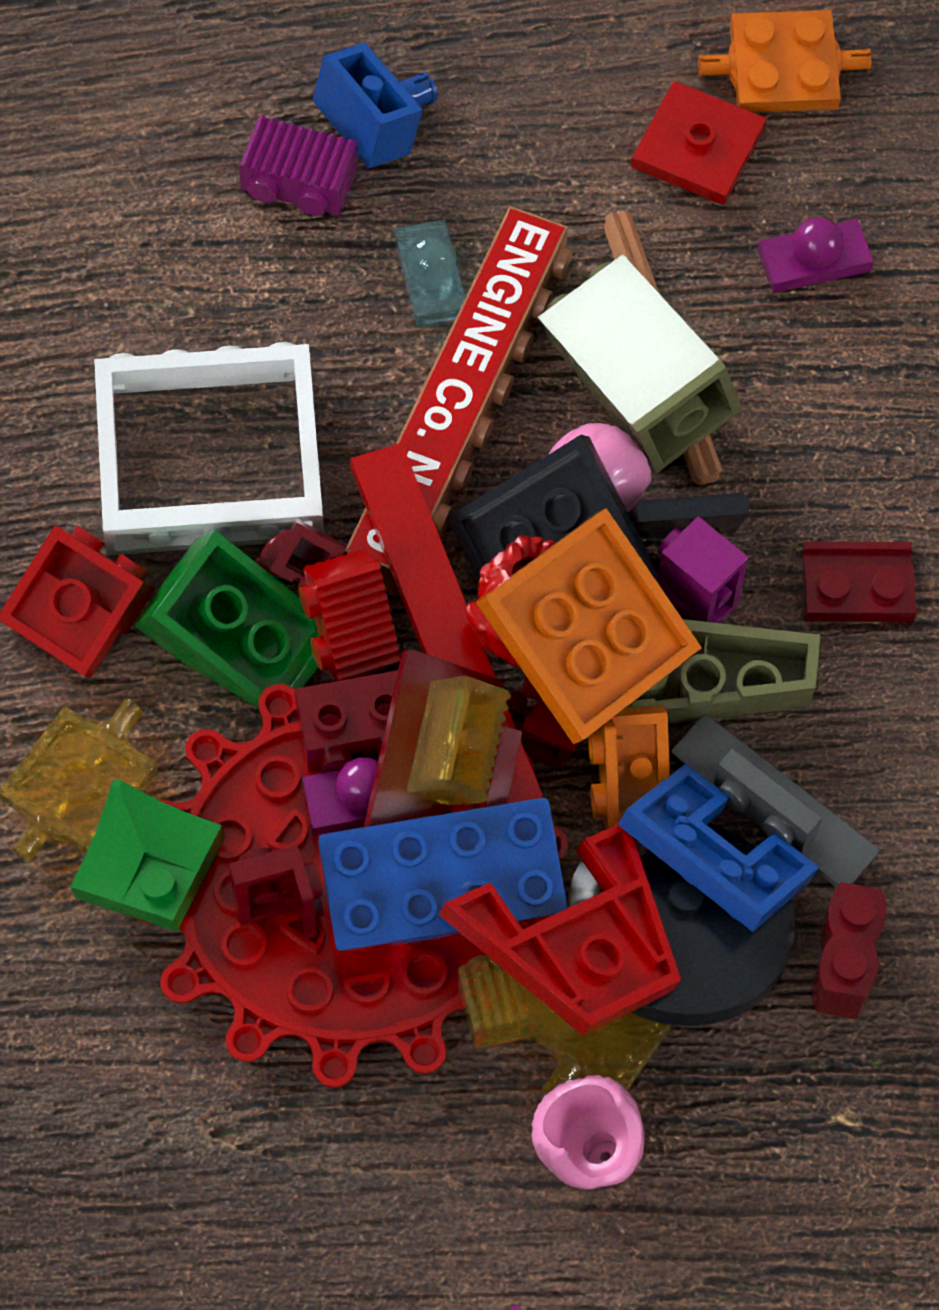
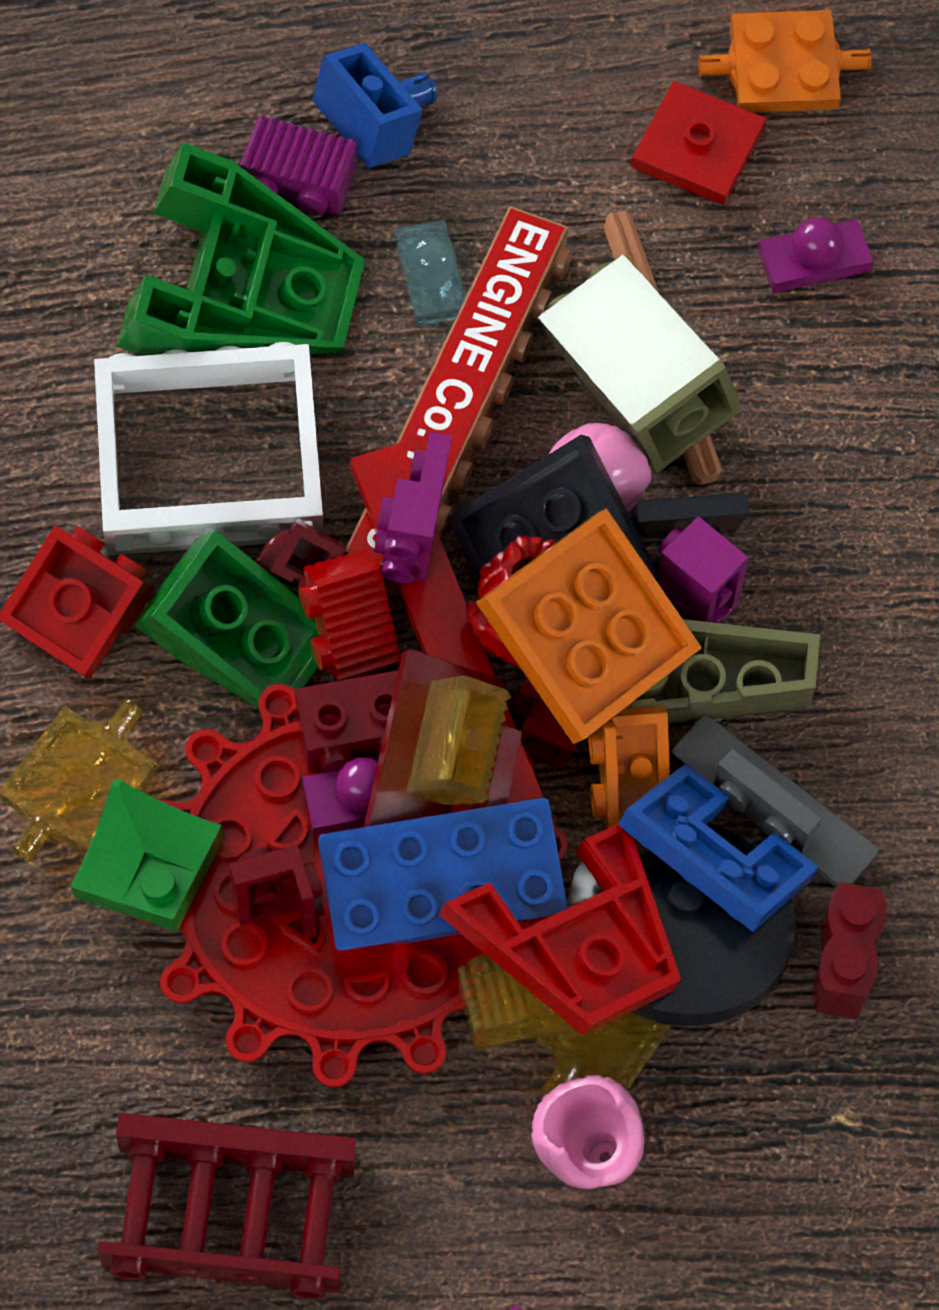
dark red plate [801,542,917,622] -> none
none -> dark red fence [97,1113,357,1300]
none -> green wedge [116,142,365,356]
none -> magenta plate [374,432,452,584]

